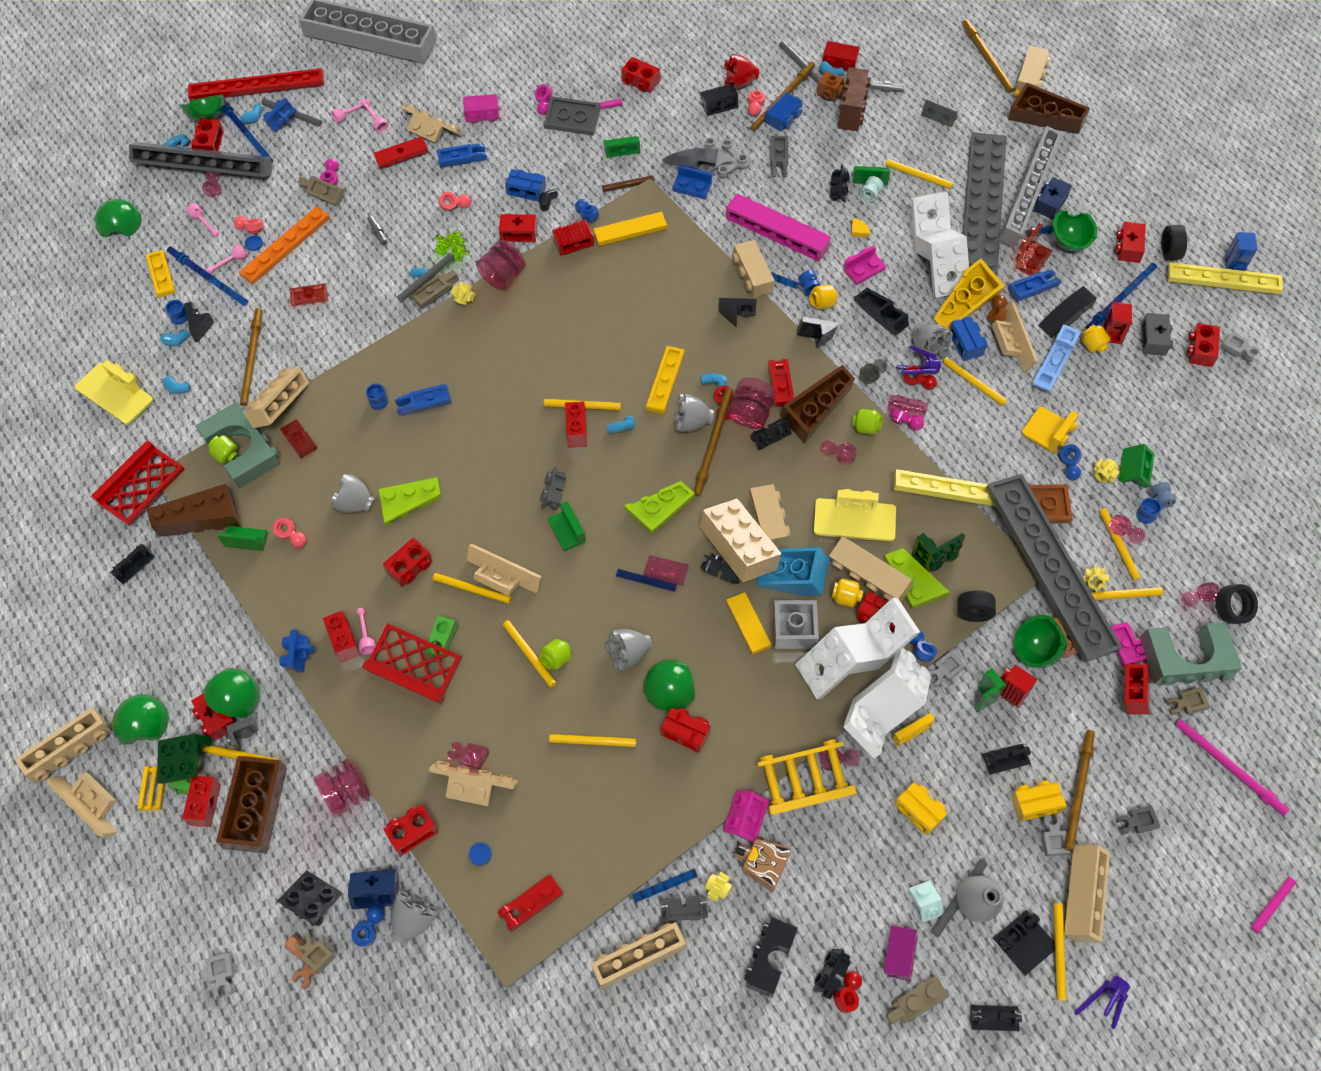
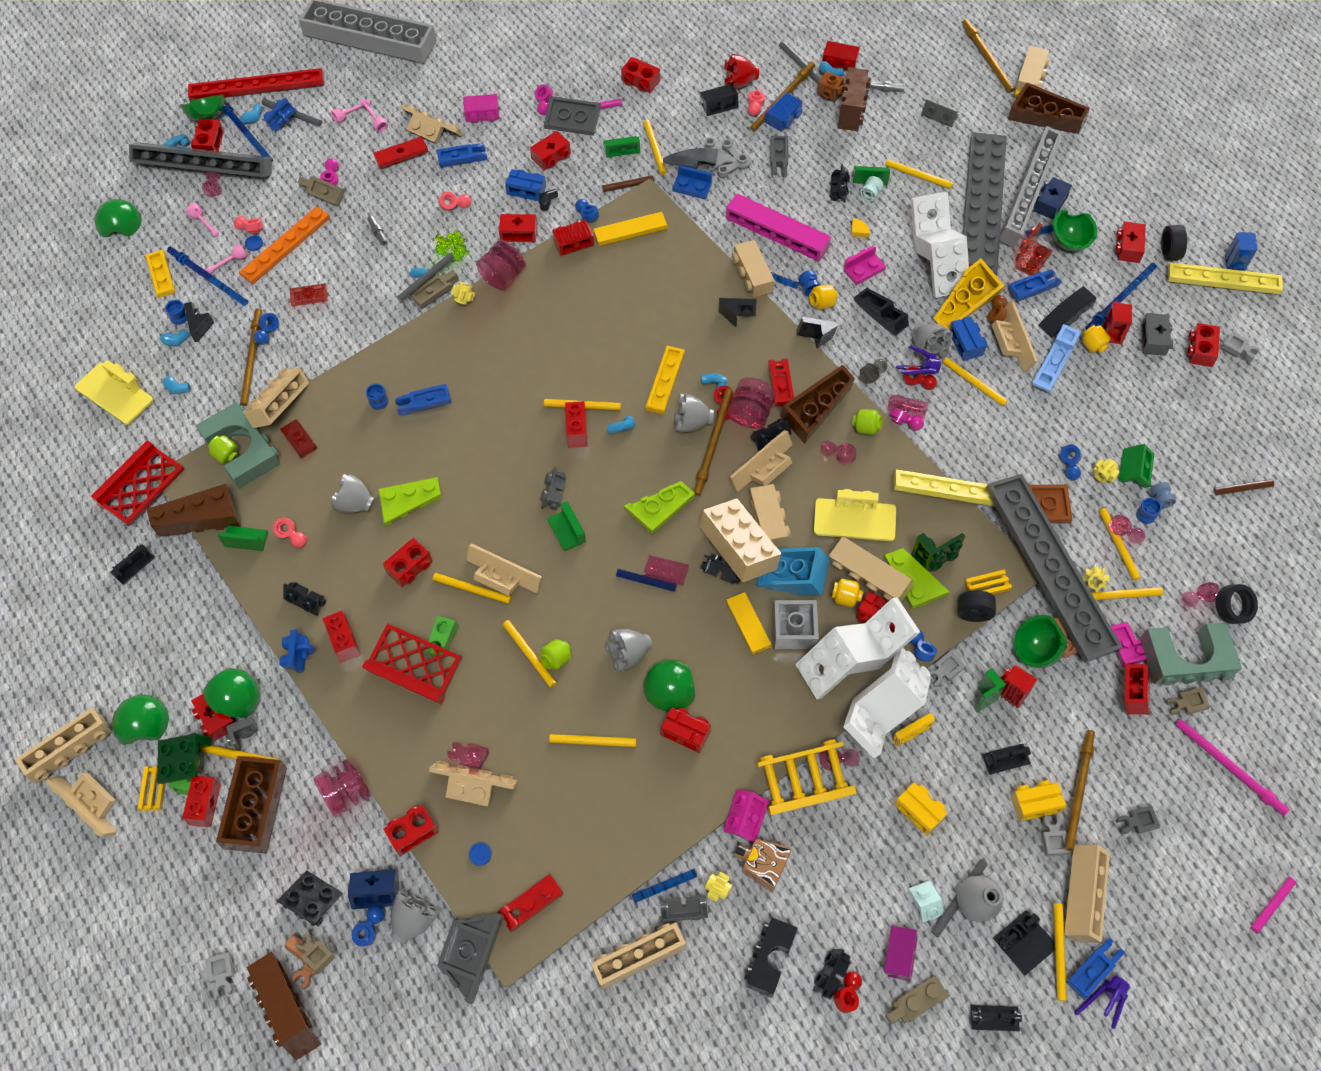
bright pink hinge [357,608,376,655] -> none
yellow bracket [1022,407,1079,454] -> none
none -> reddish brown wedge [246,952,322,1060]
none -> blue plate [254,313,279,345]
none -> black hinge [283,582,326,616]
none -> dark grey wing [437,914,504,1004]
none -> red brick [530,131,571,171]
none -> yellow bar [643,120,667,175]
none -> tan bracket [730,430,792,492]
none -> yellow tile [965,569,1012,595]
none -> blue hinge [1066,938,1125,1000]
none -> reddish brown bar [1213,479,1274,496]

